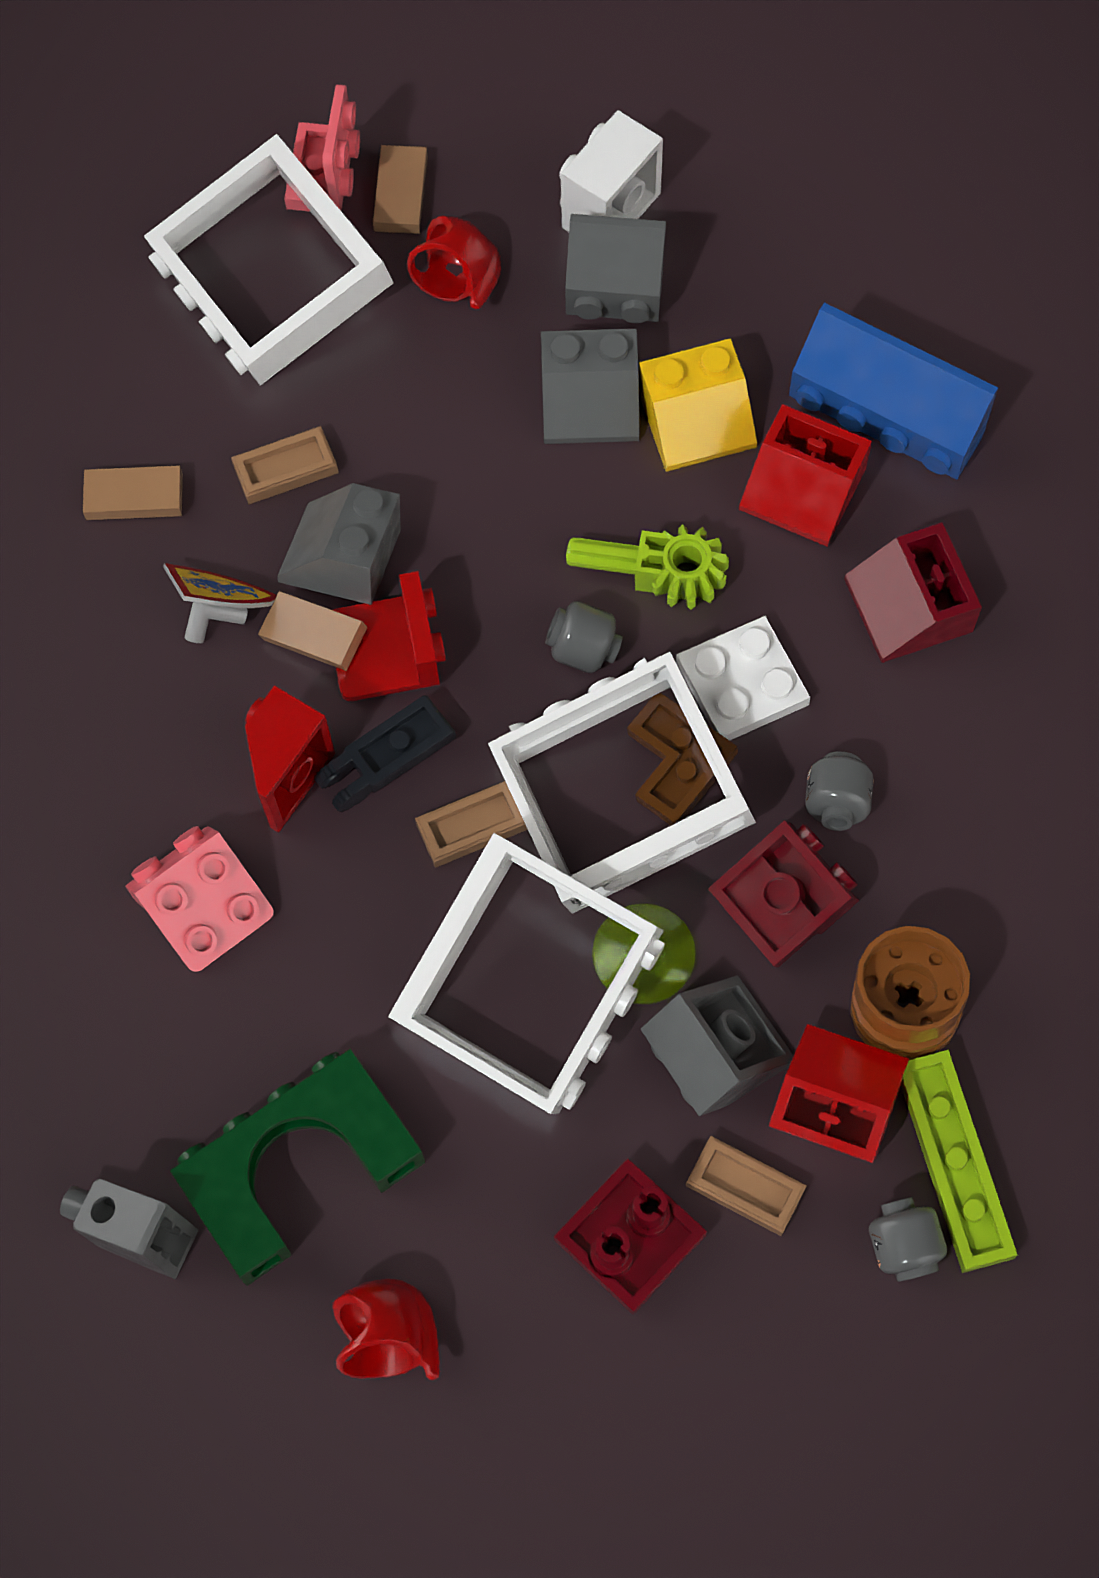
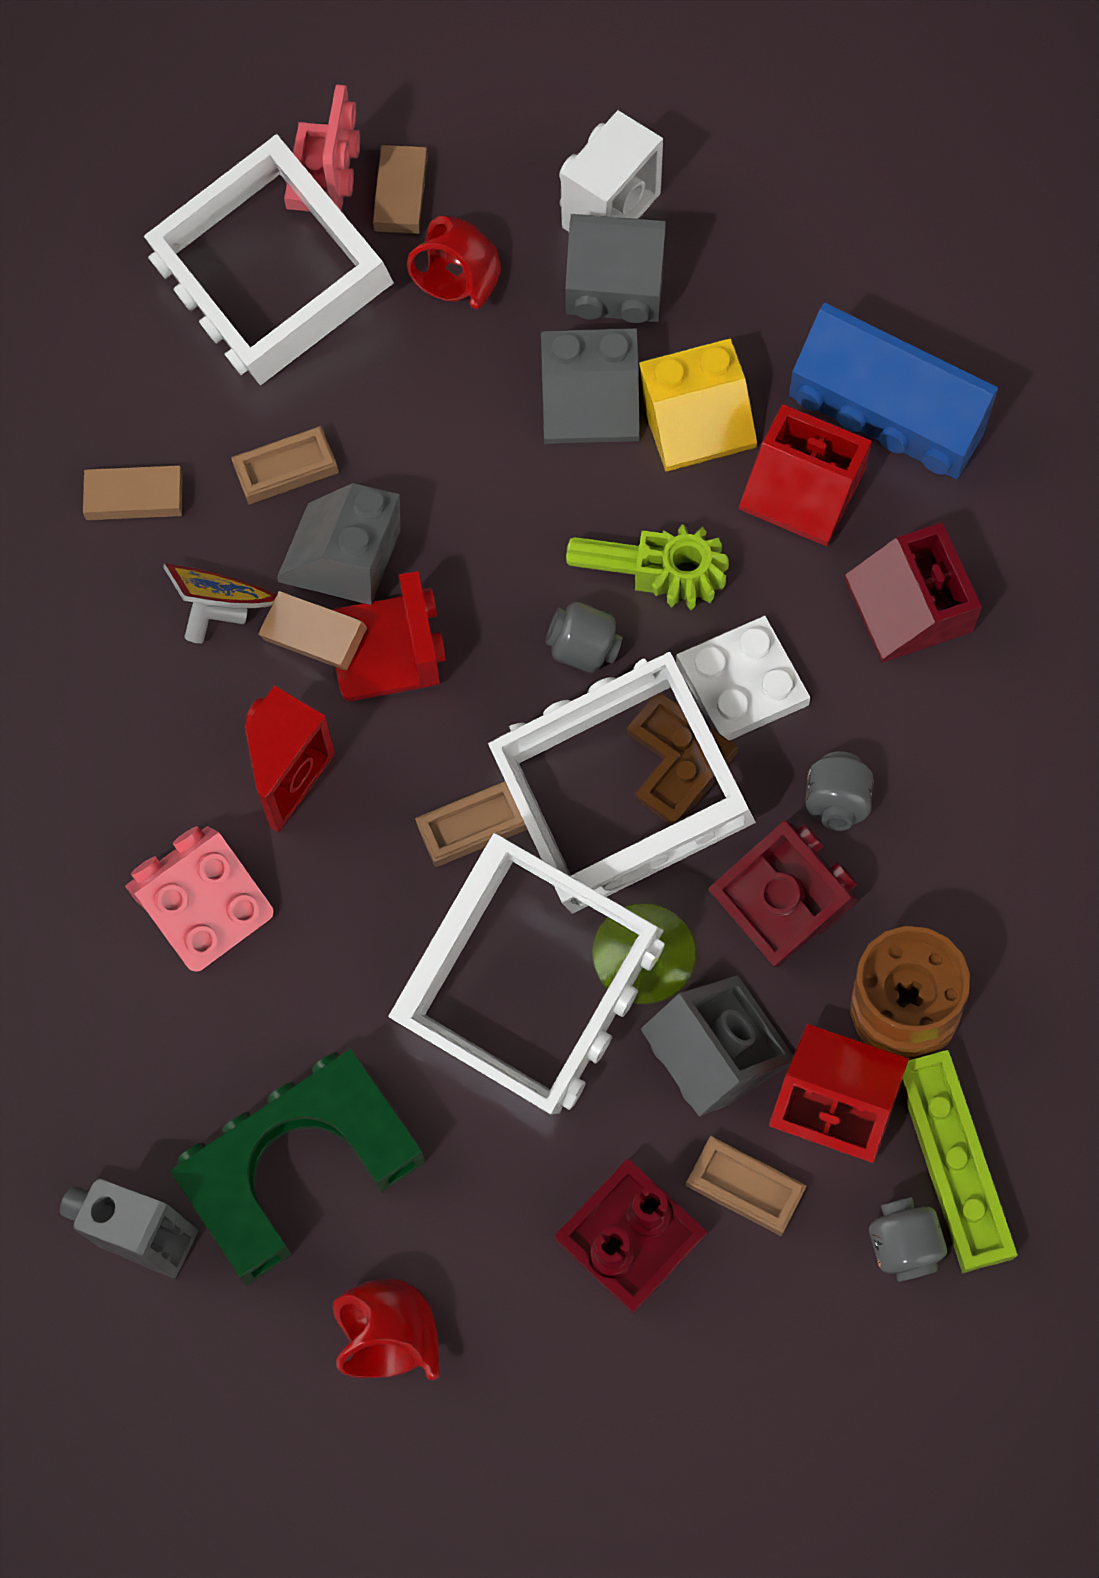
black hinge [314,694,456,813] -> none

